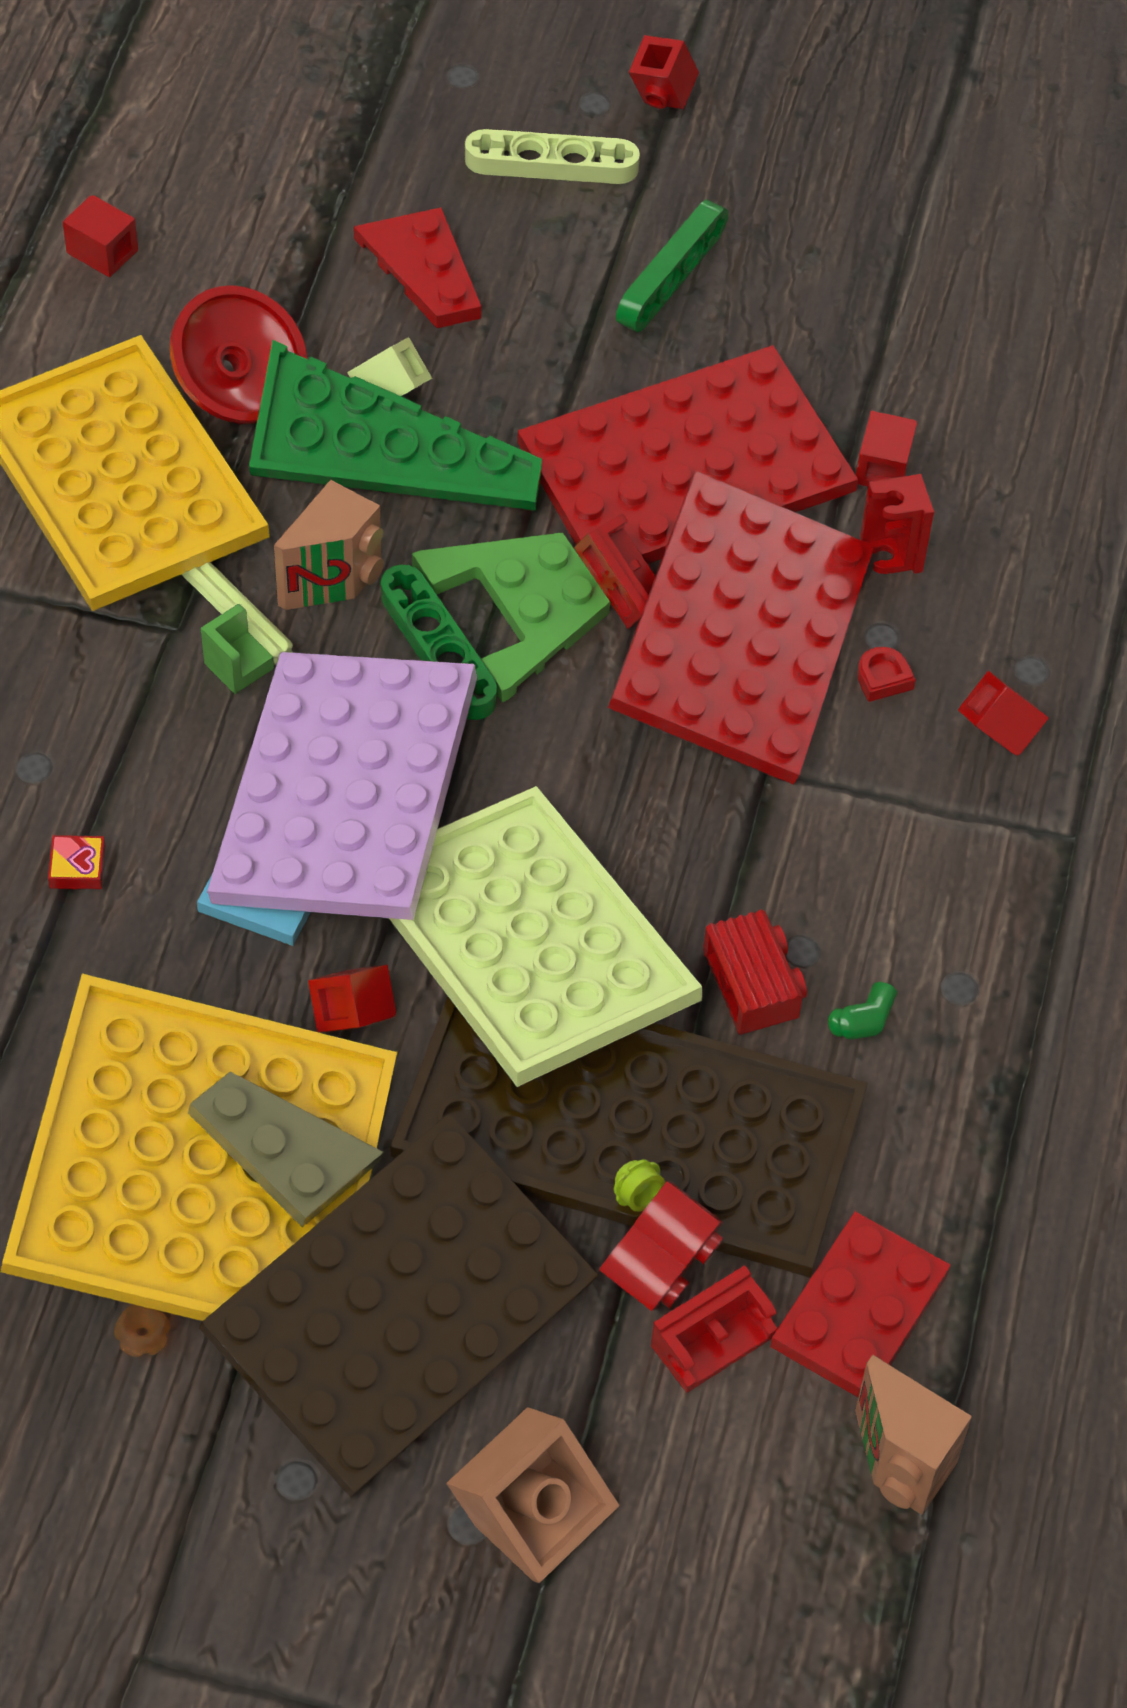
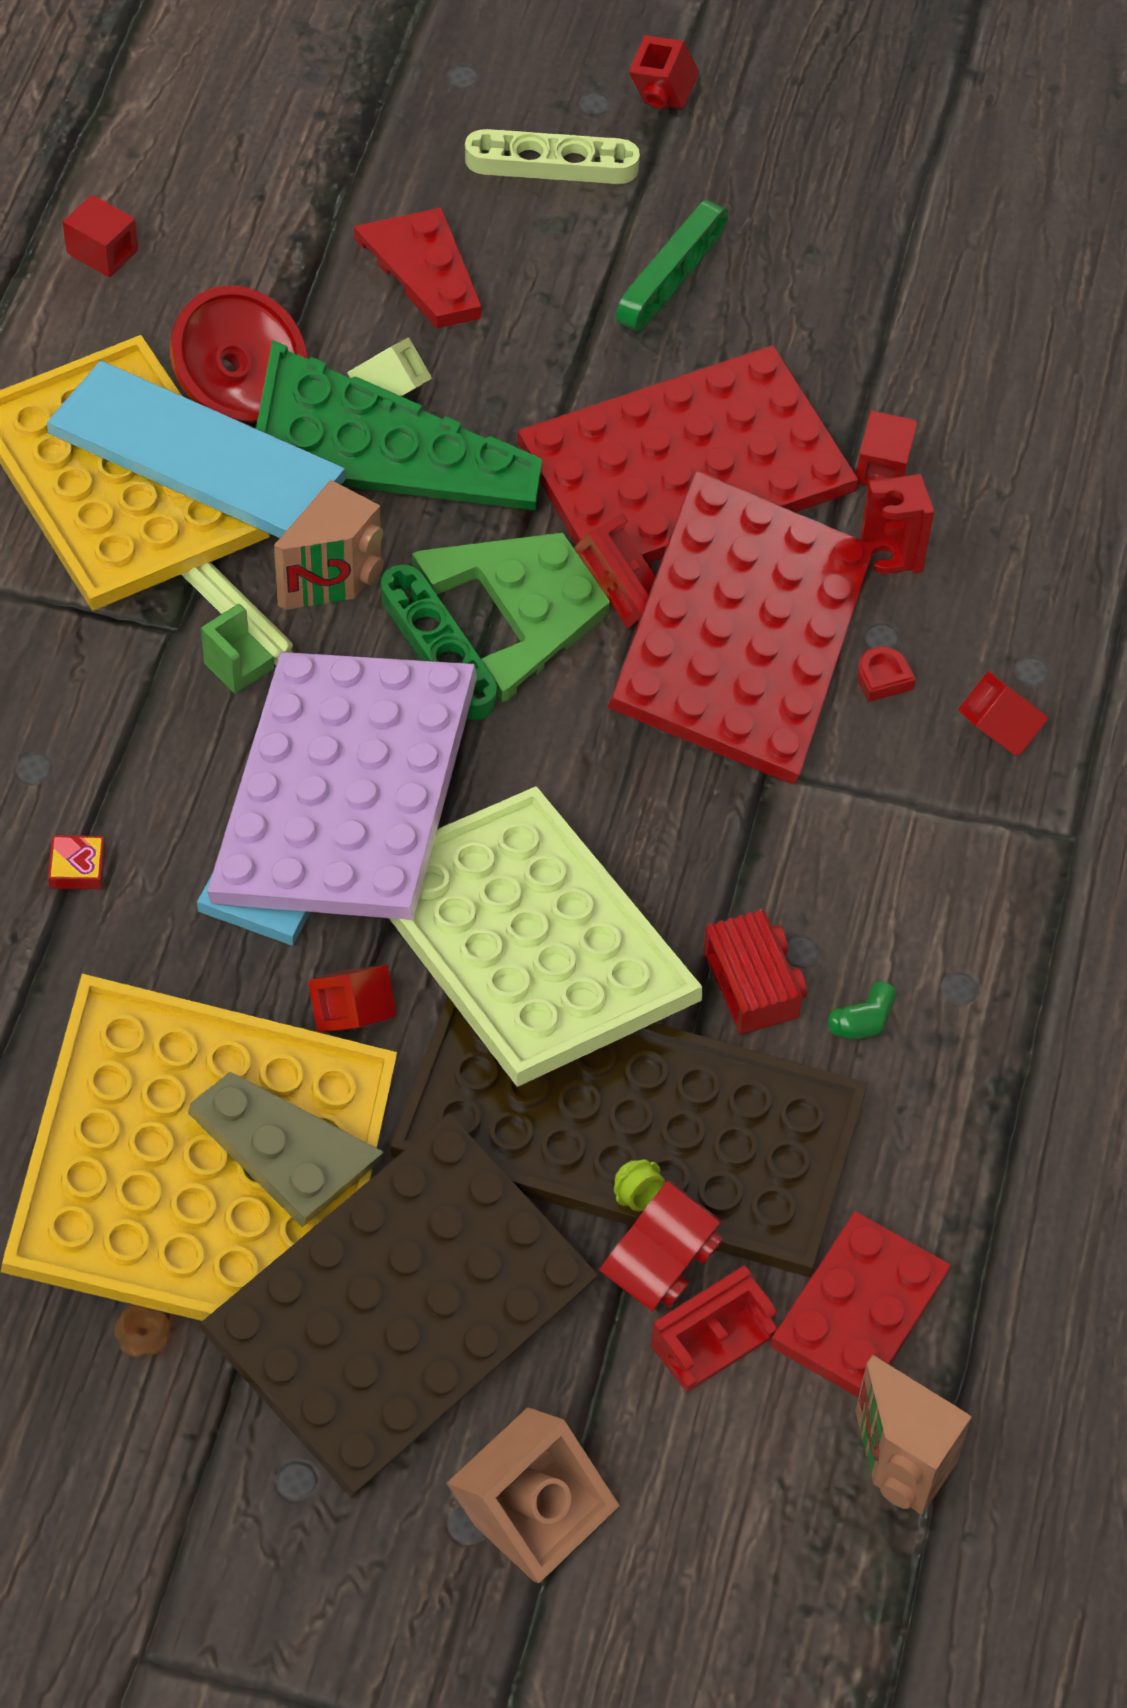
none -> medium azure tile [47,360,345,538]

